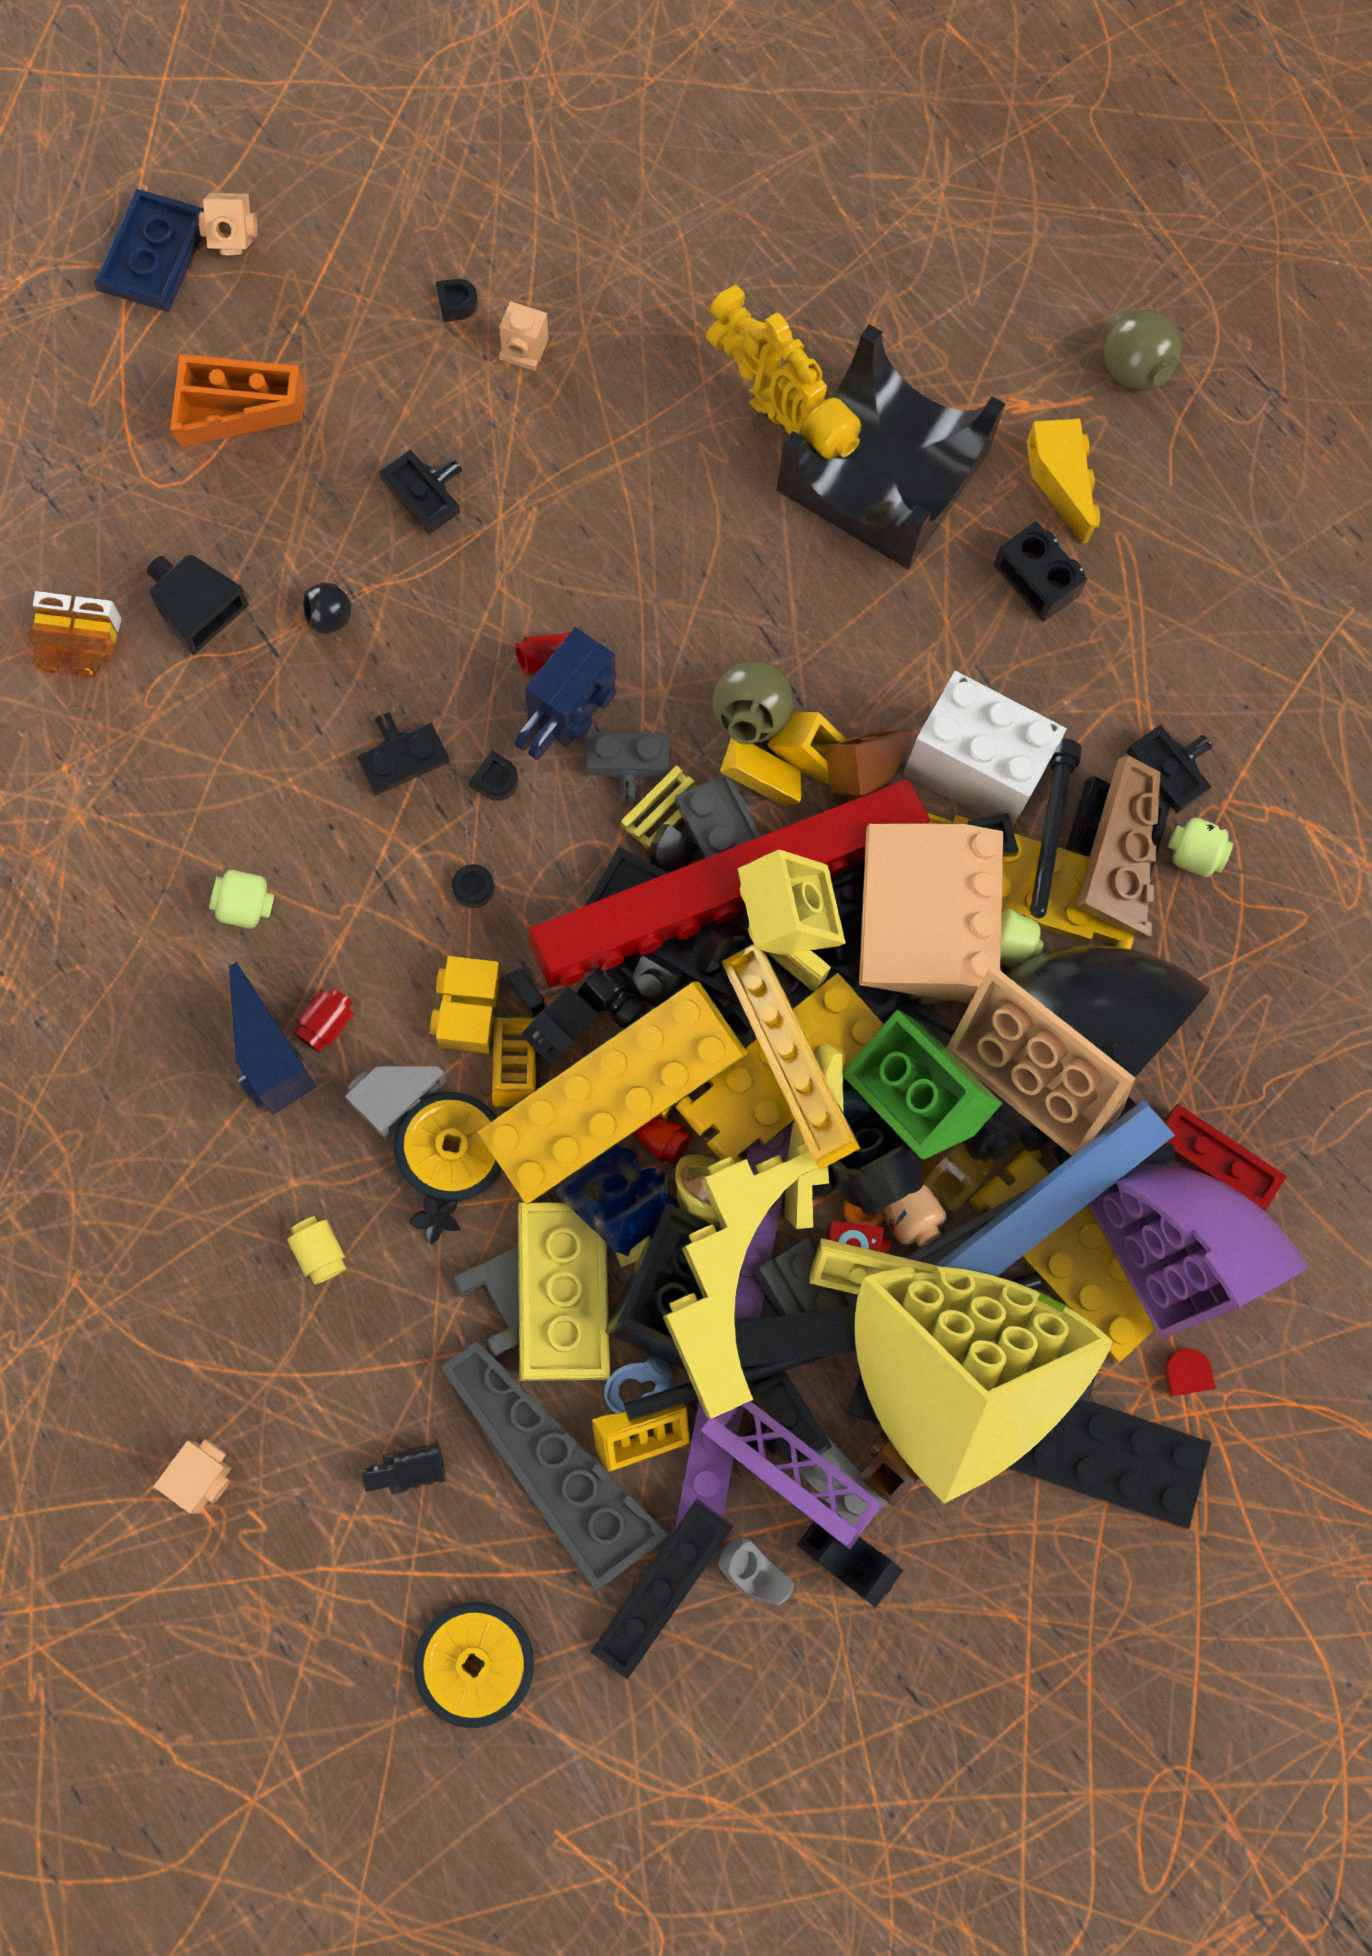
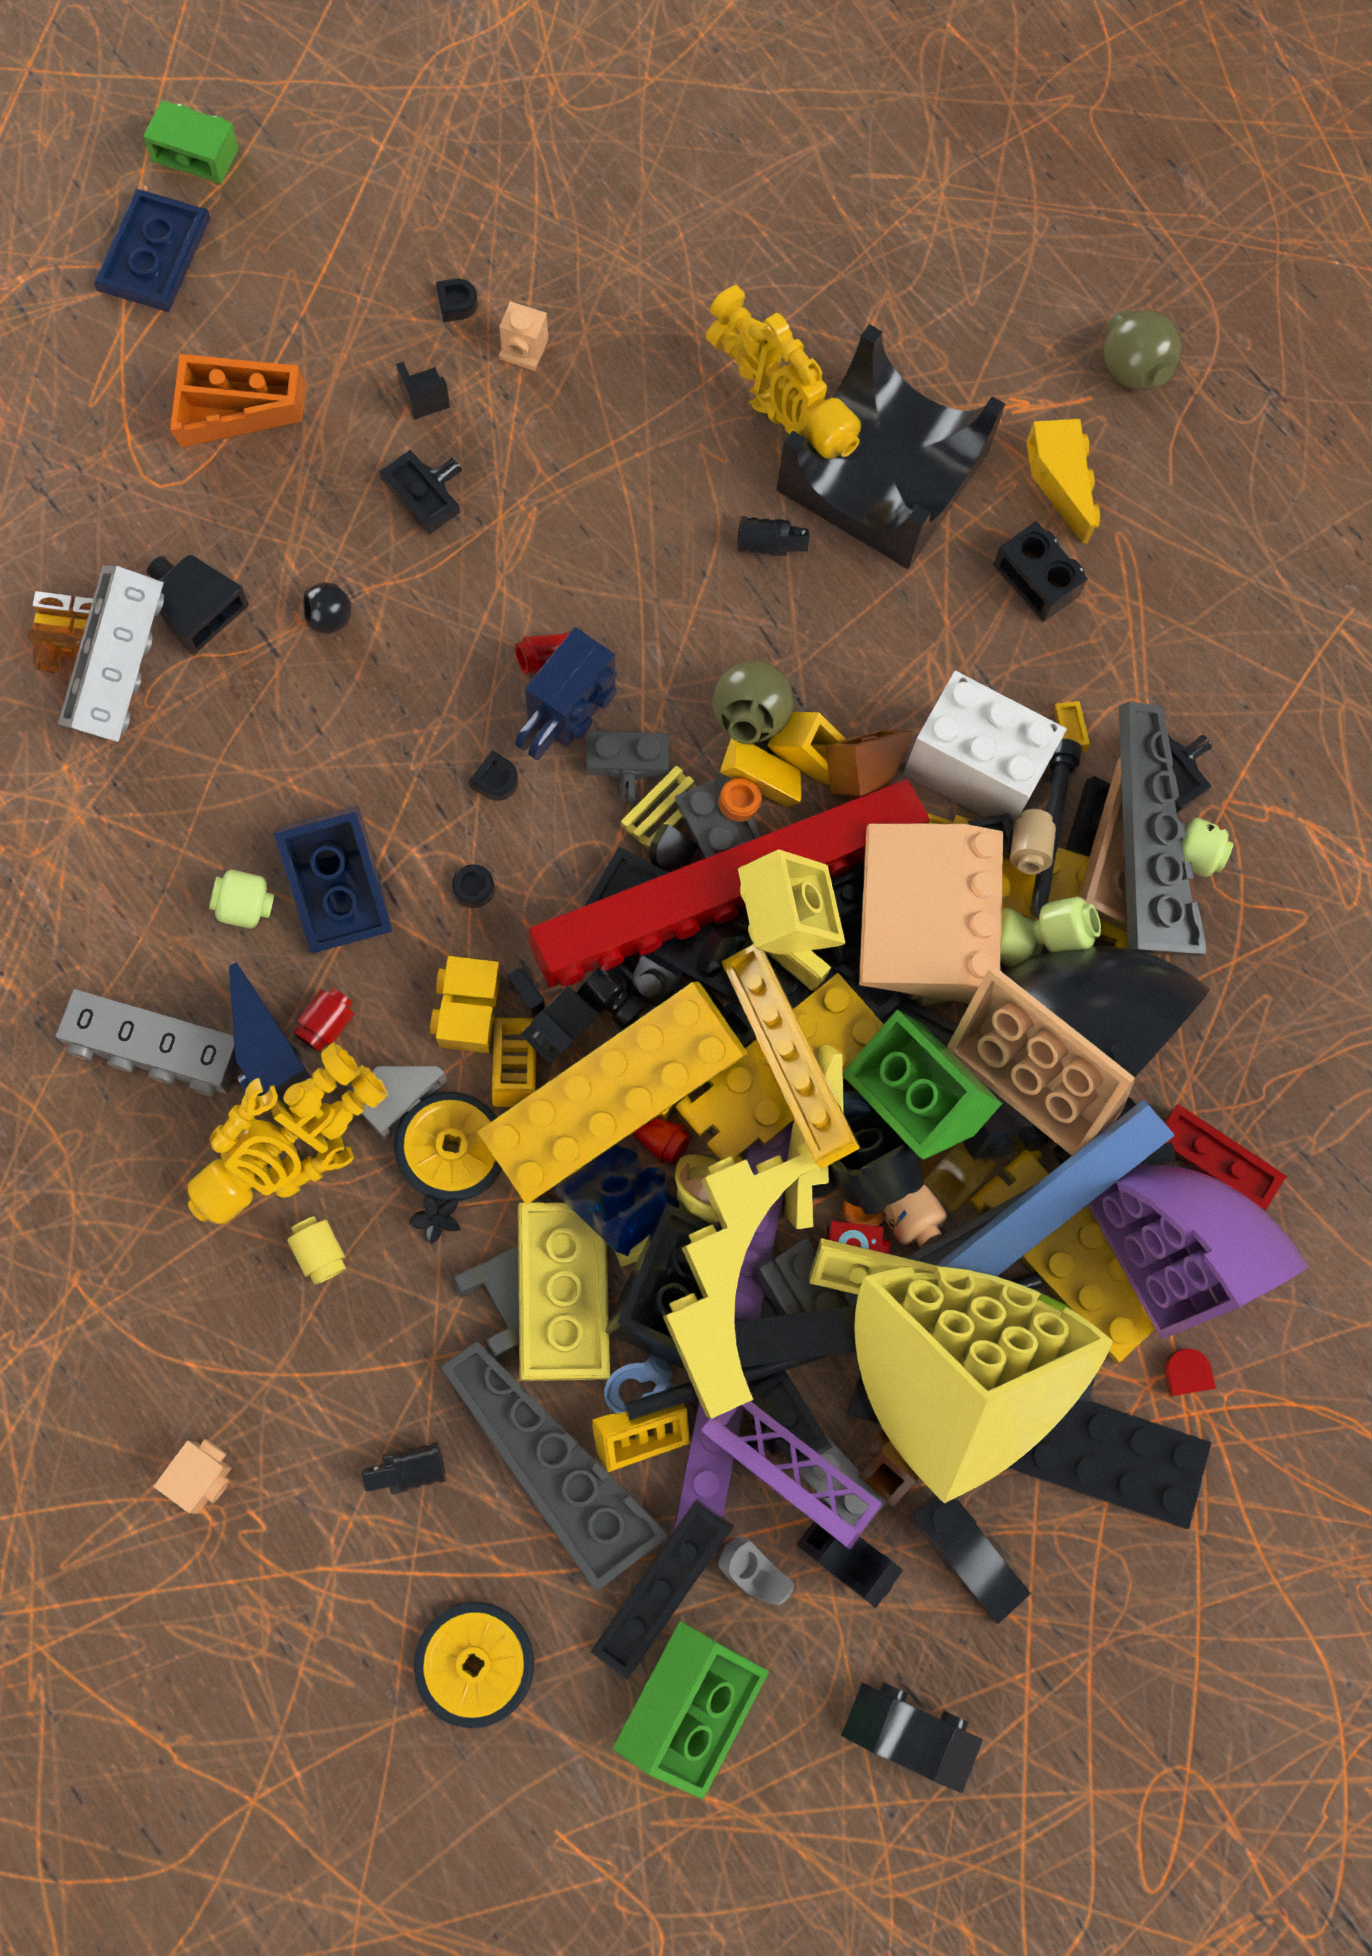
light nougat brick [199,193,258,255] -> none
black plate [357,713,450,796] -> none
none -> light grey brick [56,989,239,1097]
none -> brick [58,565,164,742]
none -> bright green brick [143,100,239,184]
none -> yellow piece [188,1042,388,1224]
none -> dark blue slope [274,805,393,954]
none -> black panel [396,362,450,420]
none -> bright green slope [612,1621,769,1800]
none -> orange tile [718,778,762,822]
none -> black hinge [737,516,810,556]
none -> black brick [841,1682,983,1793]
none -> black slope [908,1493,1031,1624]
none -> tan brick [1010,809,1056,874]
none -> yellowish green head [1034,897,1101,952]
none -> yellow piece [1054,701,1090,752]
none -> dark grey wing [1119,702,1207,956]

